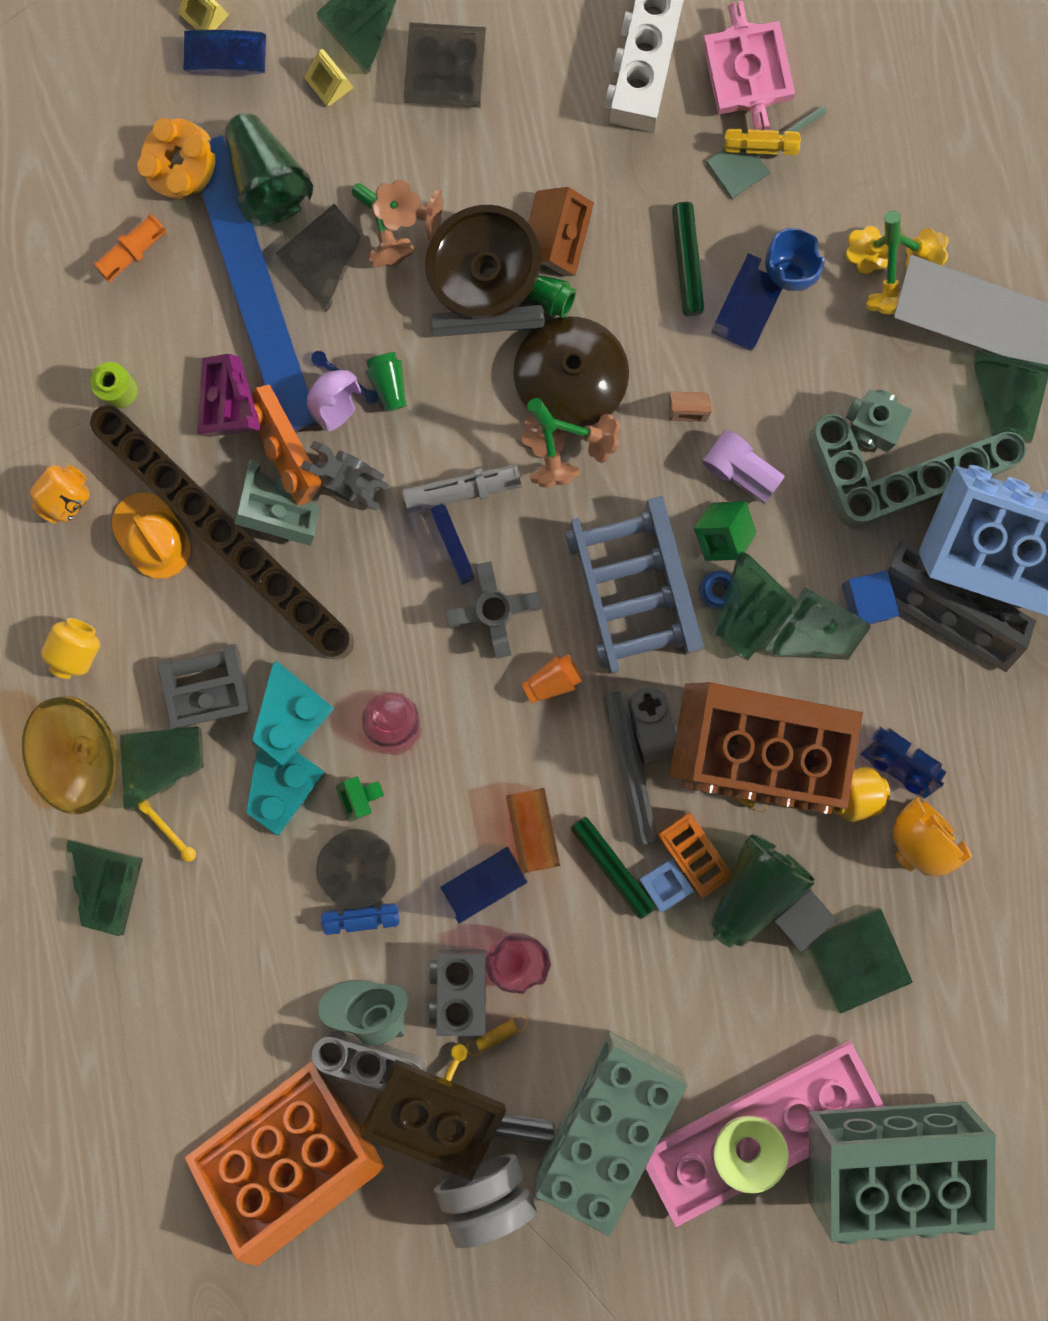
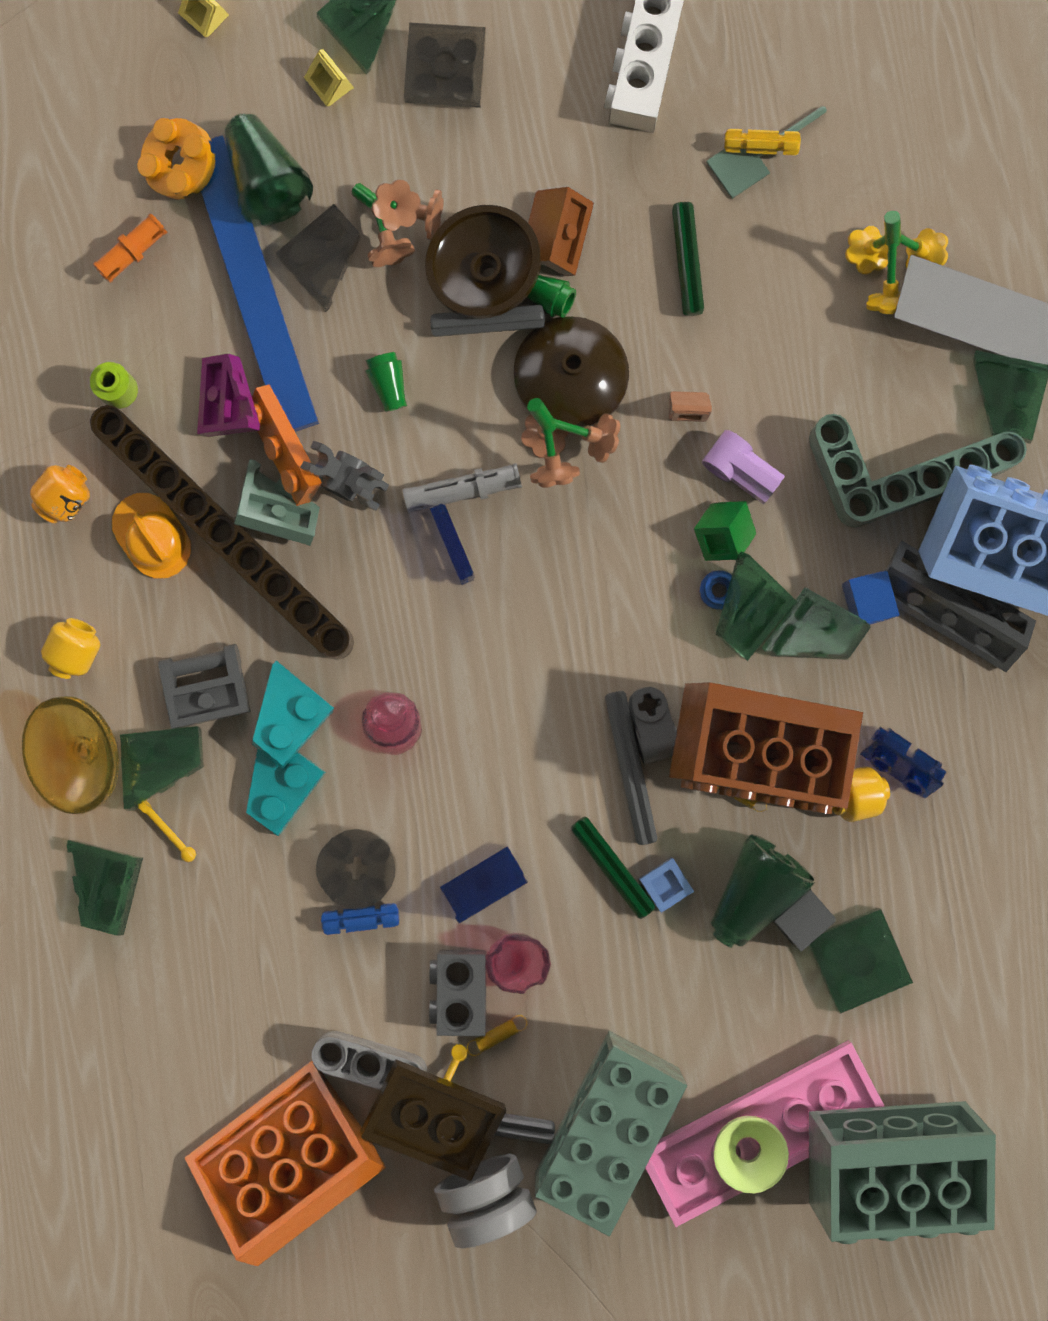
clear blue slope [183,30,266,76] -> none
lavender hair [306,370,361,432] -> none
clear blue hinge [311,351,379,404] -> none
sand green piece [318,980,408,1046] -> none
green tile [335,776,384,822] -> none
dark grey pin [446,561,542,659] -> none
clear orange brick [506,788,561,874] -> none
orange cone [522,654,583,704] -> none
sand blue fence [565,496,704,674] -> none
orange slope [657,811,734,899] -> none
bright pink plate [703,1,795,130] -> none
clear blue panel [711,253,782,351] -> none
blue hair [765,228,825,291] -> none
sand green brick [845,389,913,452] -> none
light orange cylinder [893,797,972,877] -> none

